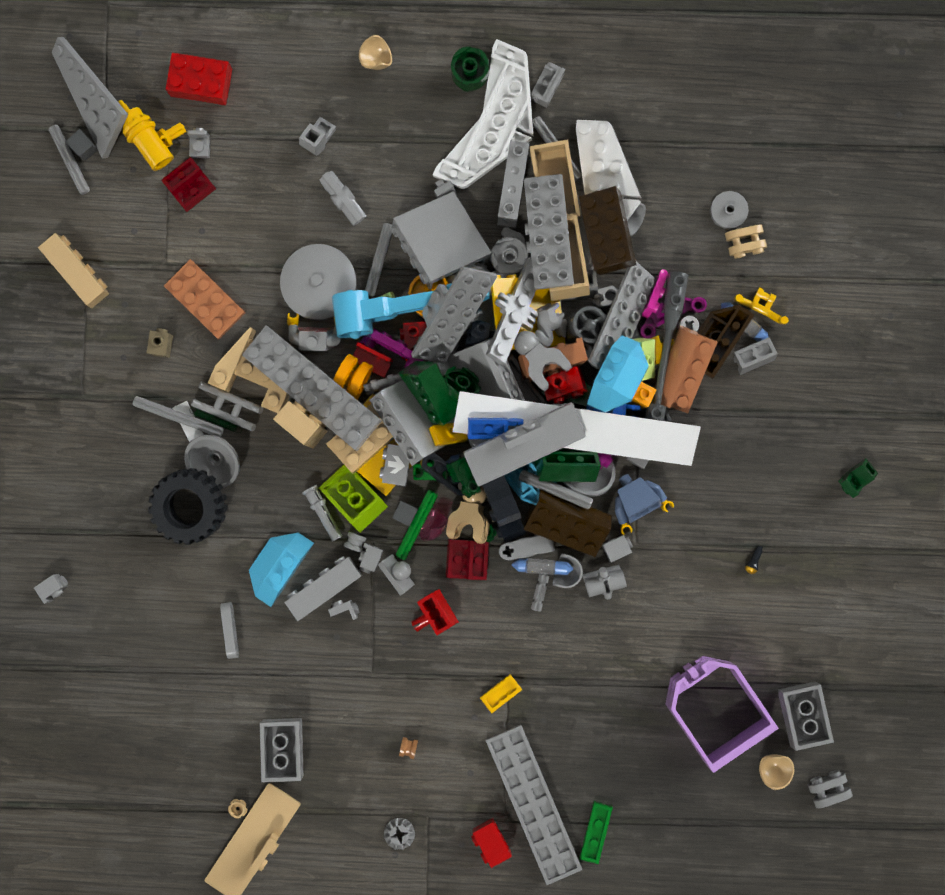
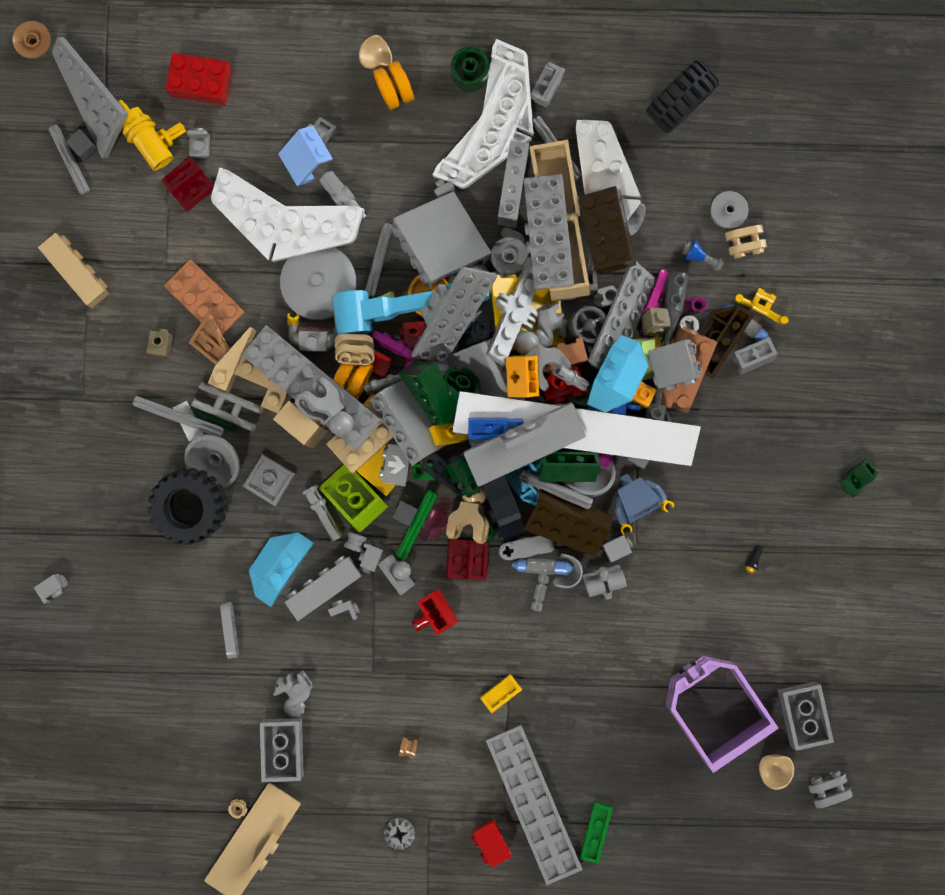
none -> medium nougat dish [13,21,51,59]
none -> medium nougat wing [188,313,230,365]
none -> white wing [211,168,364,262]
none -> light grey tile [242,454,295,506]
none -> light grey animal [273,670,312,718]
none -> light blue panel [278,126,333,186]
none -> light grey piece [295,377,354,436]
none -> tan brick [335,333,375,365]
none -> light orange wheel [373,60,415,111]
none -> light orange brick [506,356,539,397]
none -> light grey axle [553,364,589,391]
none -> dark tan brick [641,308,671,336]
none -> black tyre [646,60,720,134]
none -> light grey brick [648,339,702,391]
none -> piece [681,240,724,271]

